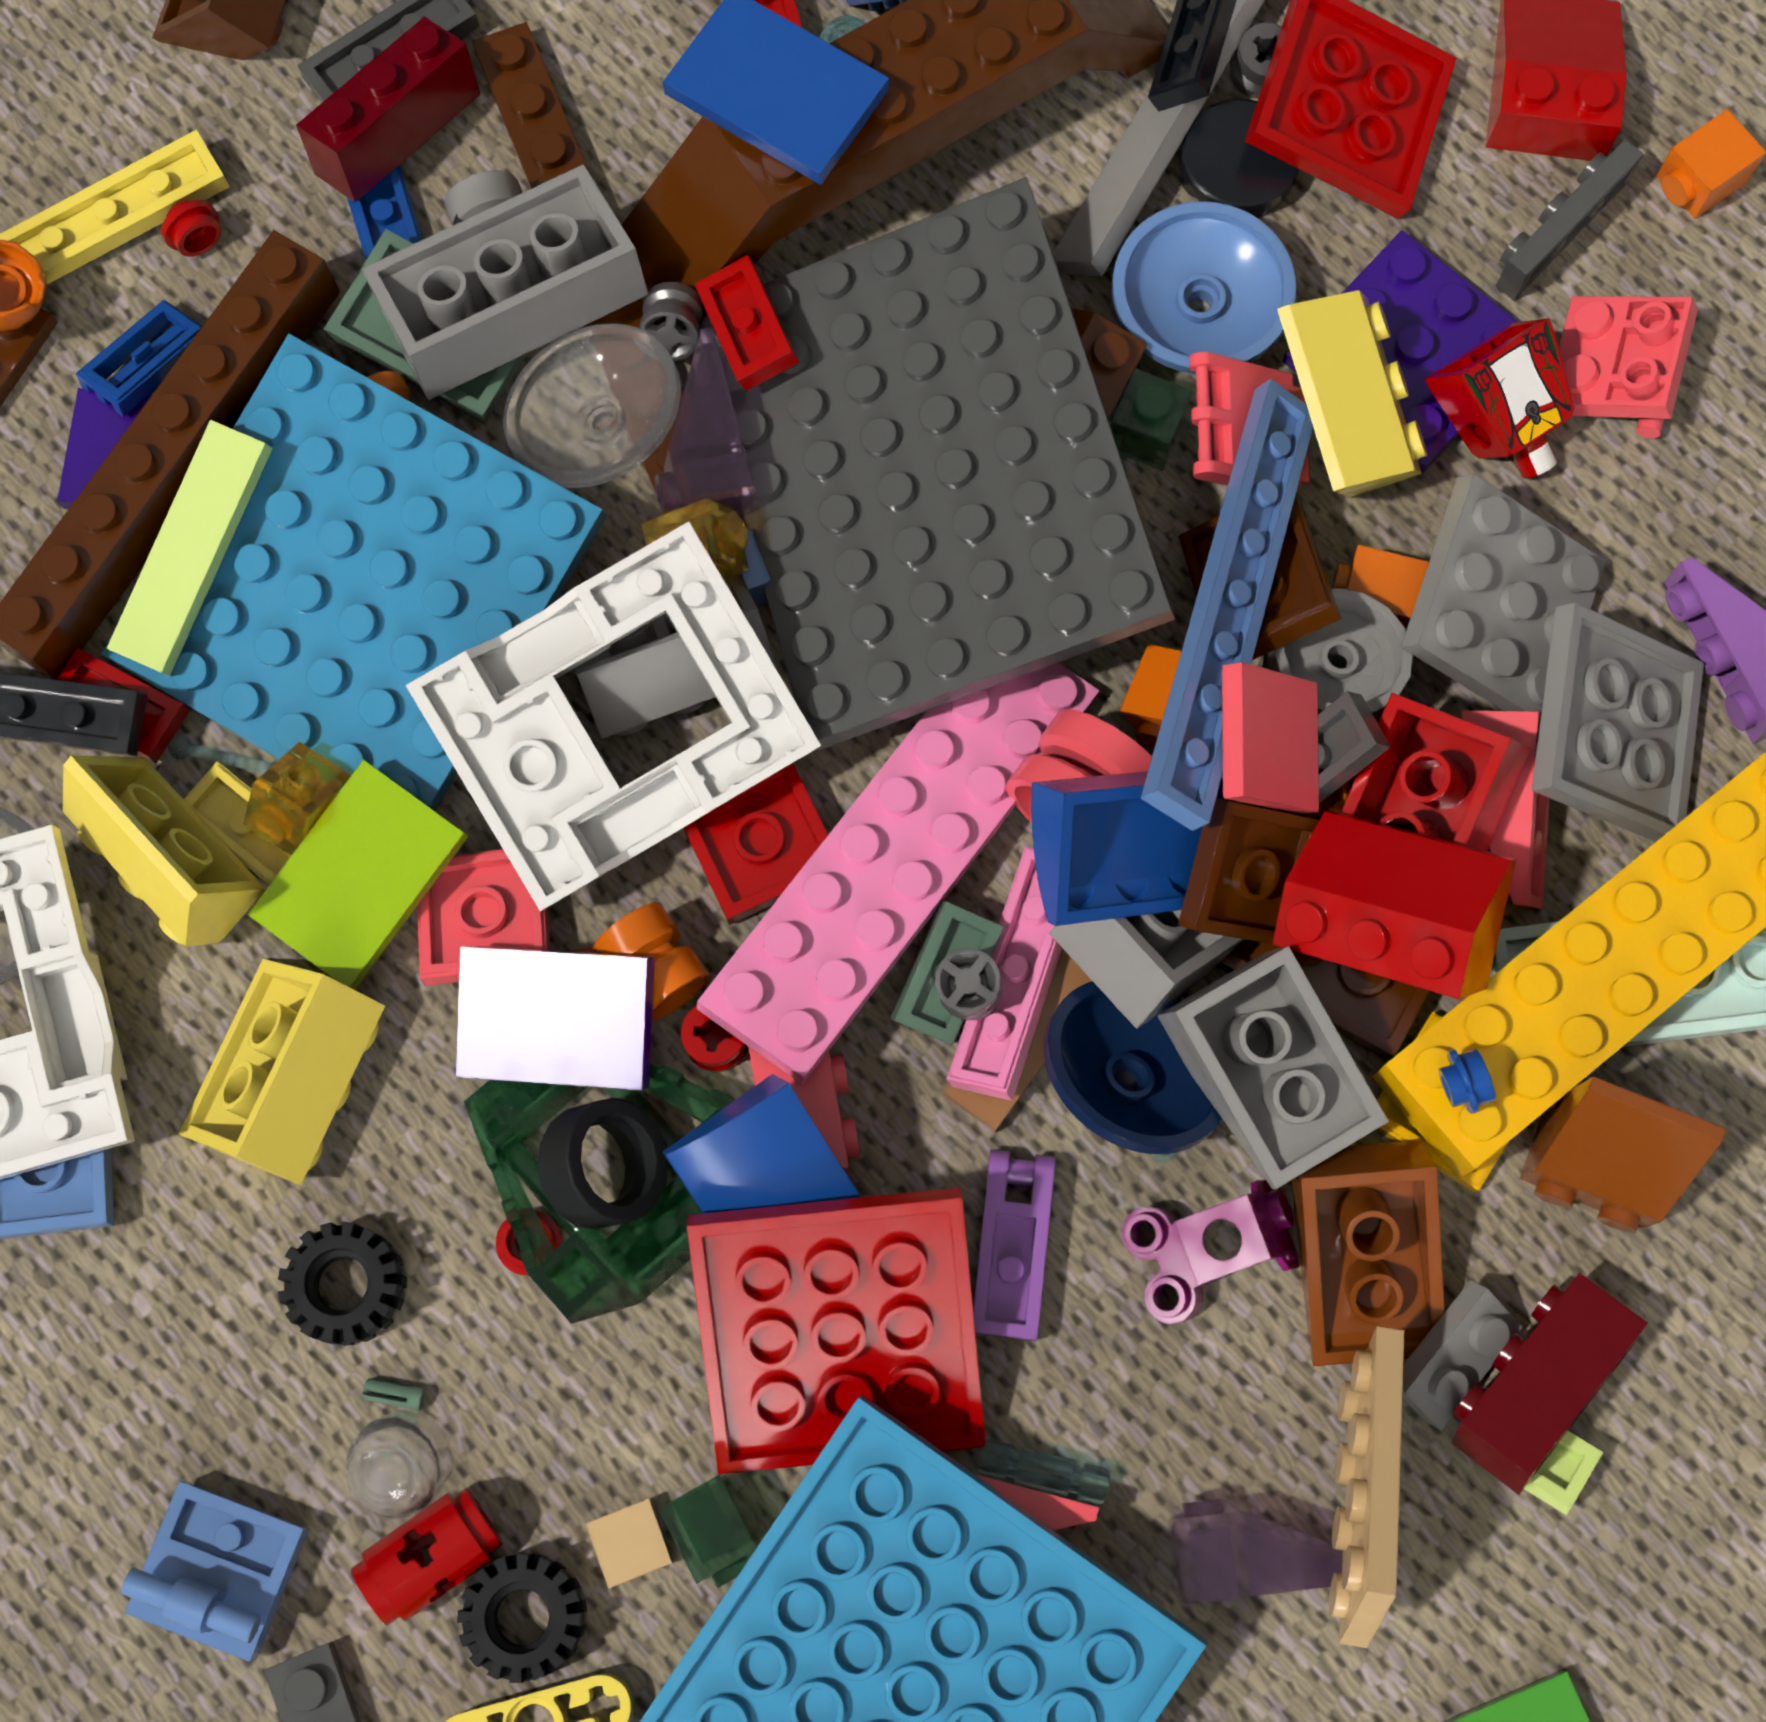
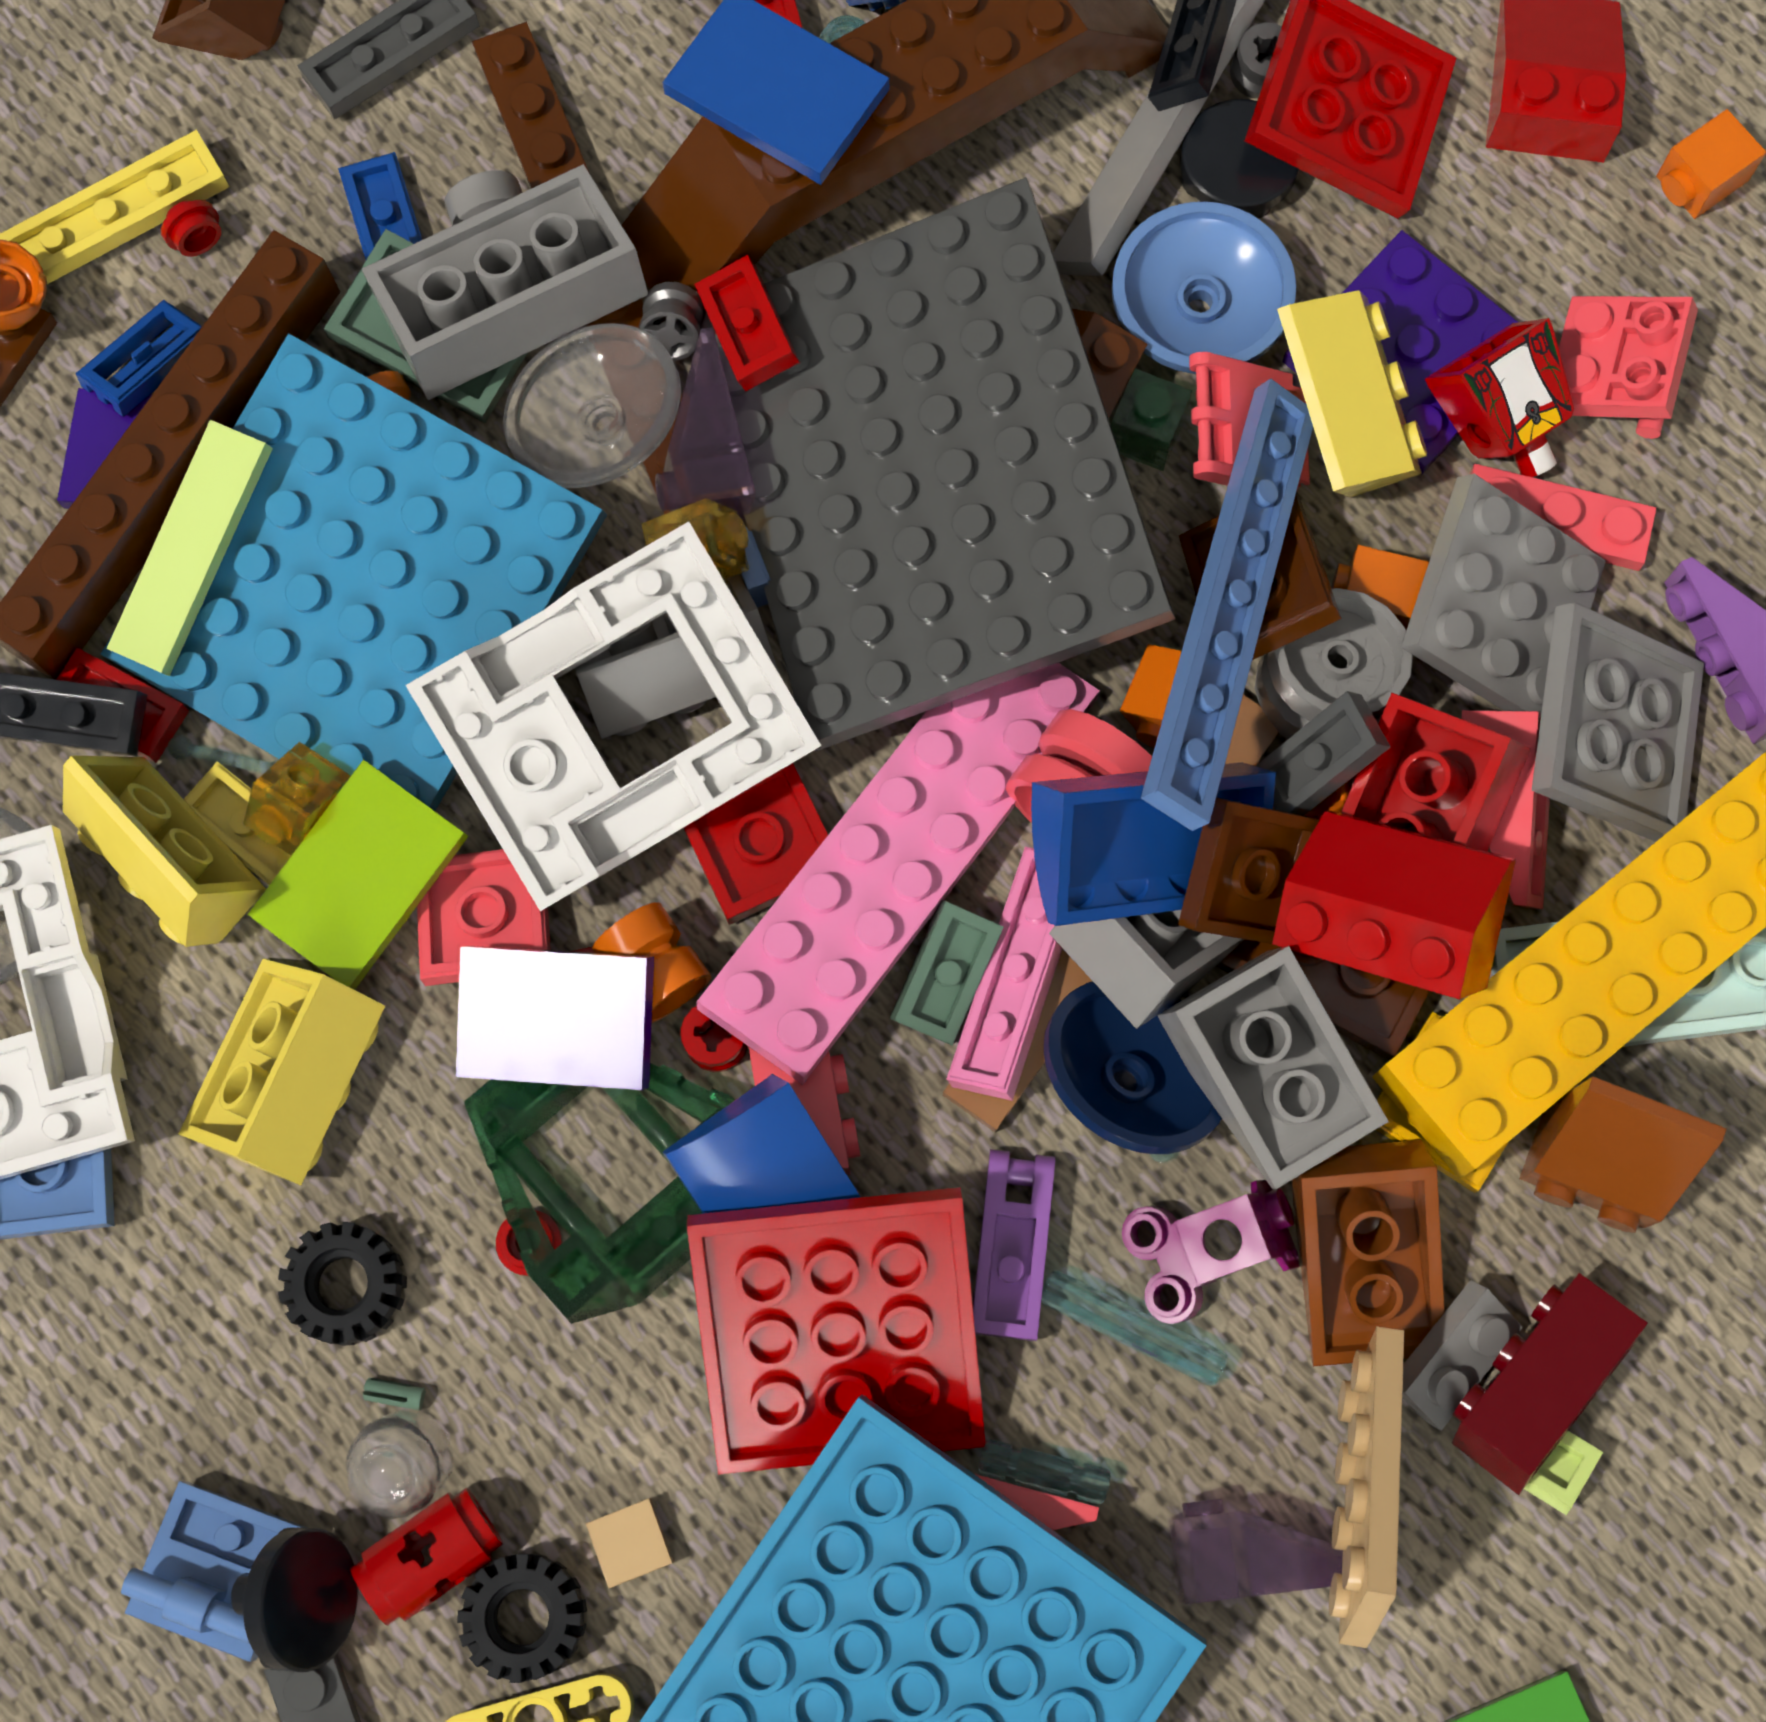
dark red brick [296,16,481,203] -> none
black tyre [537,1097,668,1230] -> none
clear green brick [658,1475,759,1589] -> none
flat silver wheel [935,948,1002,1021] -> none
coral tile [1222,662,1319,814] -> none
blue plate [1438,1049,1496,1114] -> none
dark grey plate [1496,139,1644,301] -> none
none -> black tile [231,1527,358,1672]
none -> clear light blue axle [1041,1271,1228,1386]
none -> coral plate [1470,464,1657,571]

